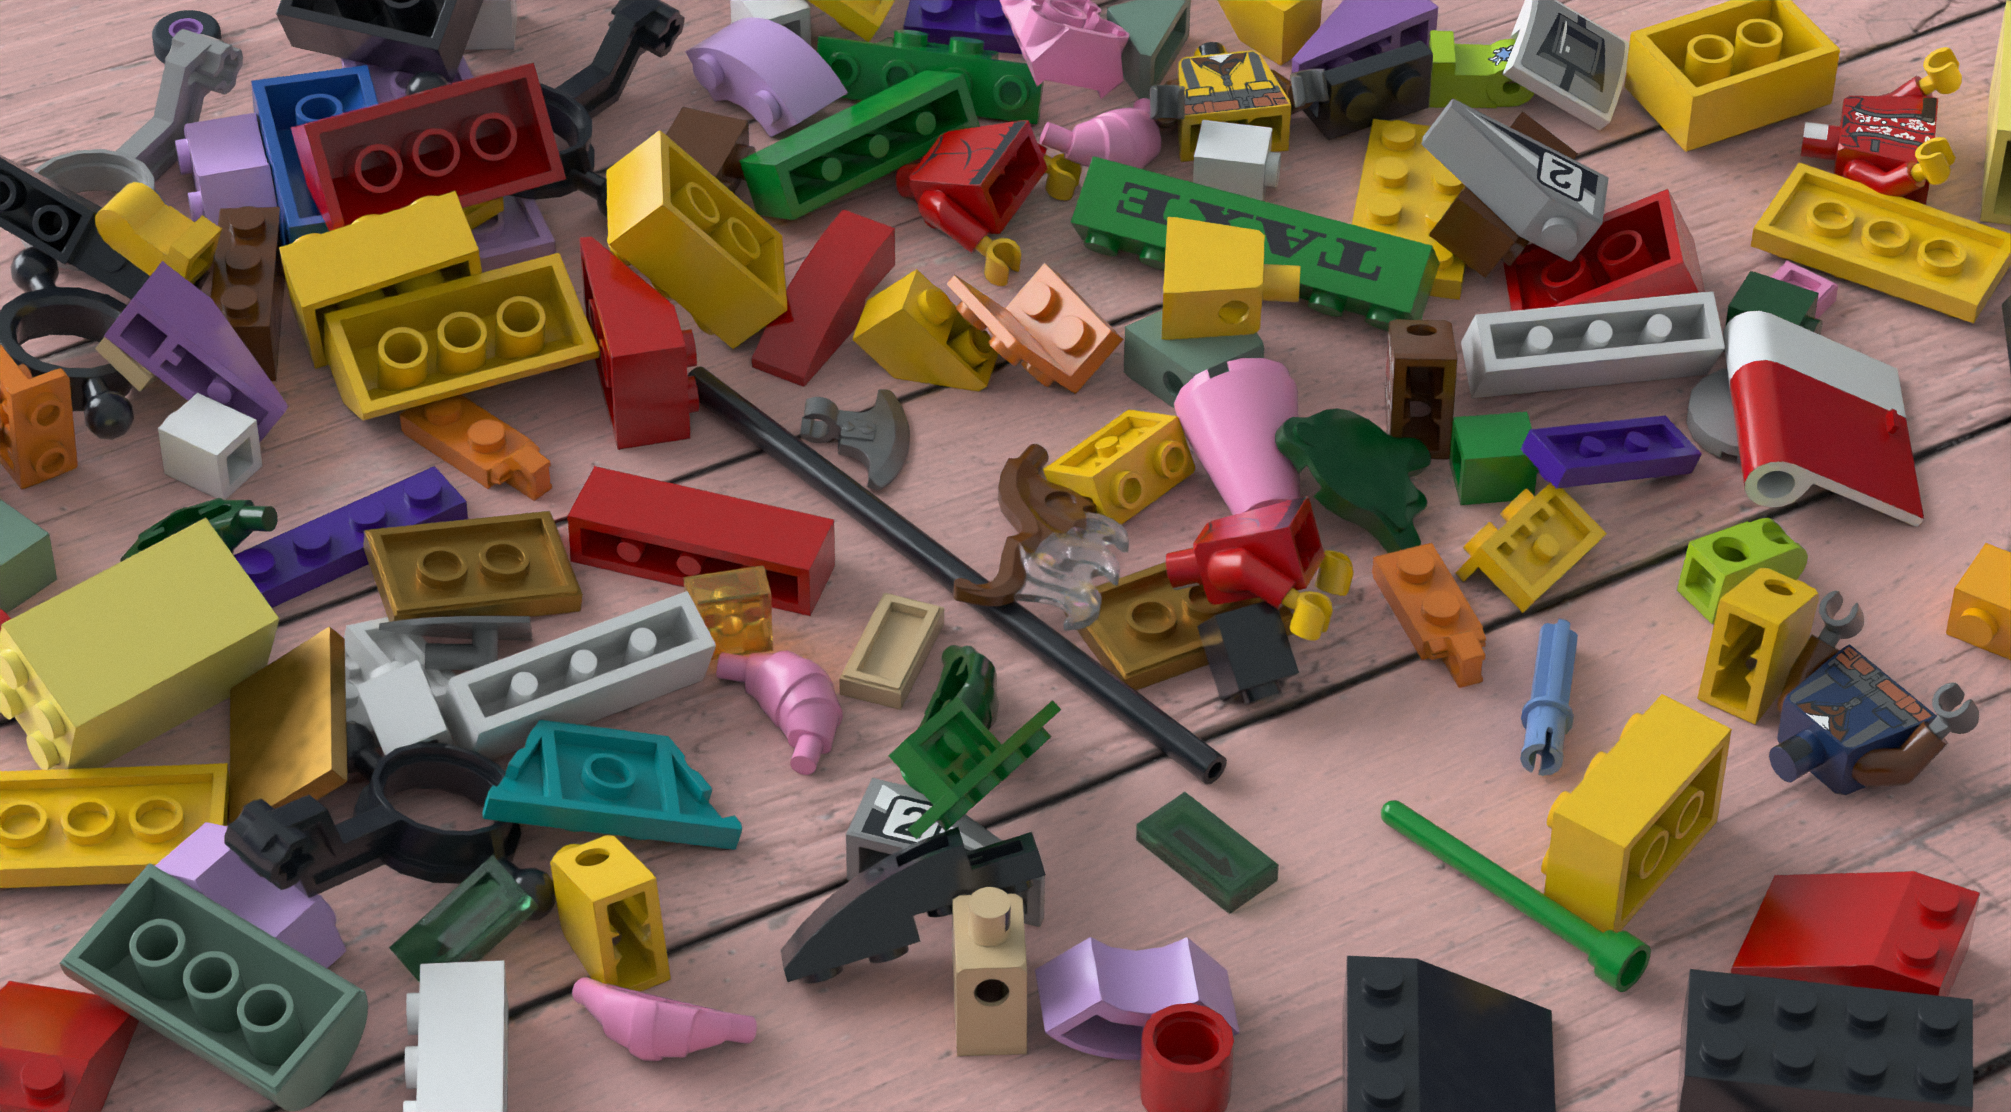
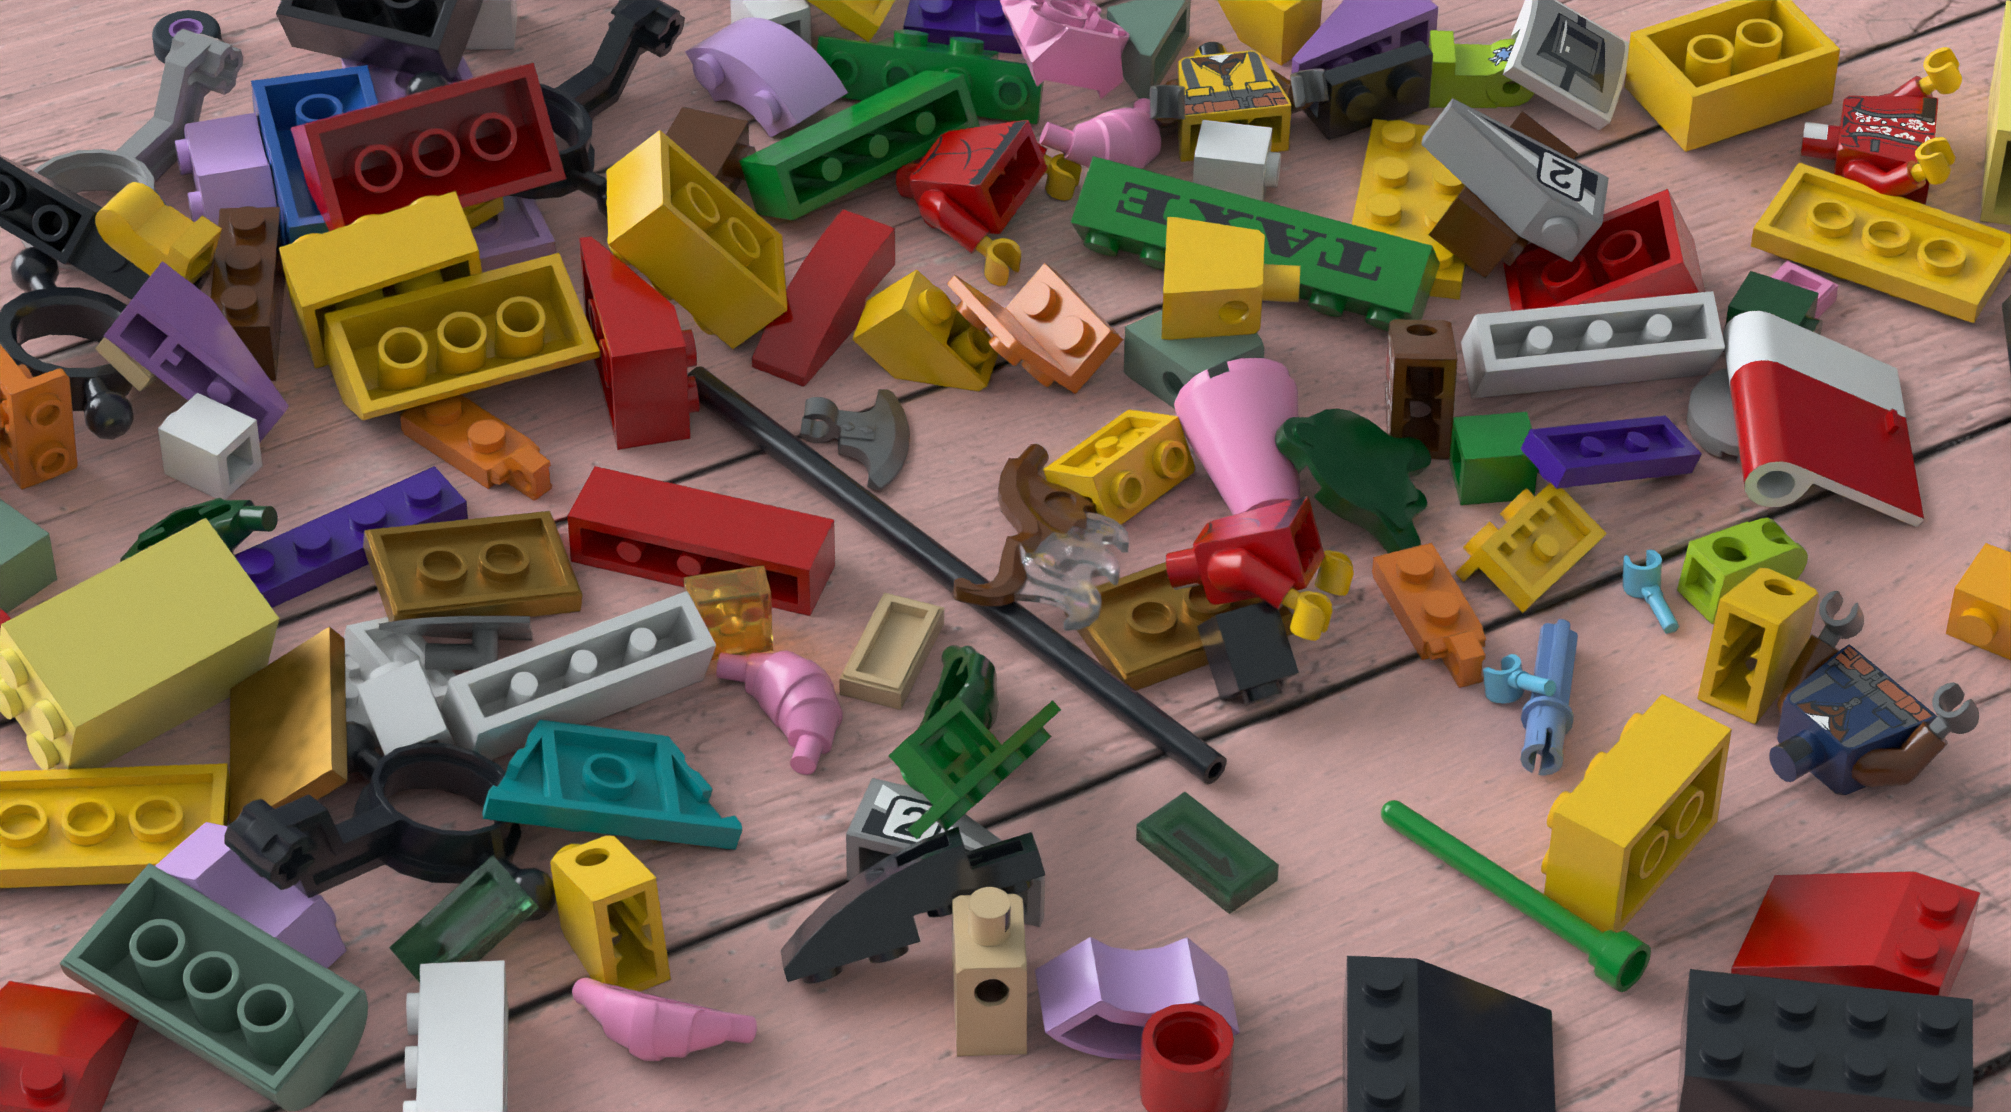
none -> medium azure hand [1483,654,1556,704]
none -> medium azure hand [1623,549,1679,634]

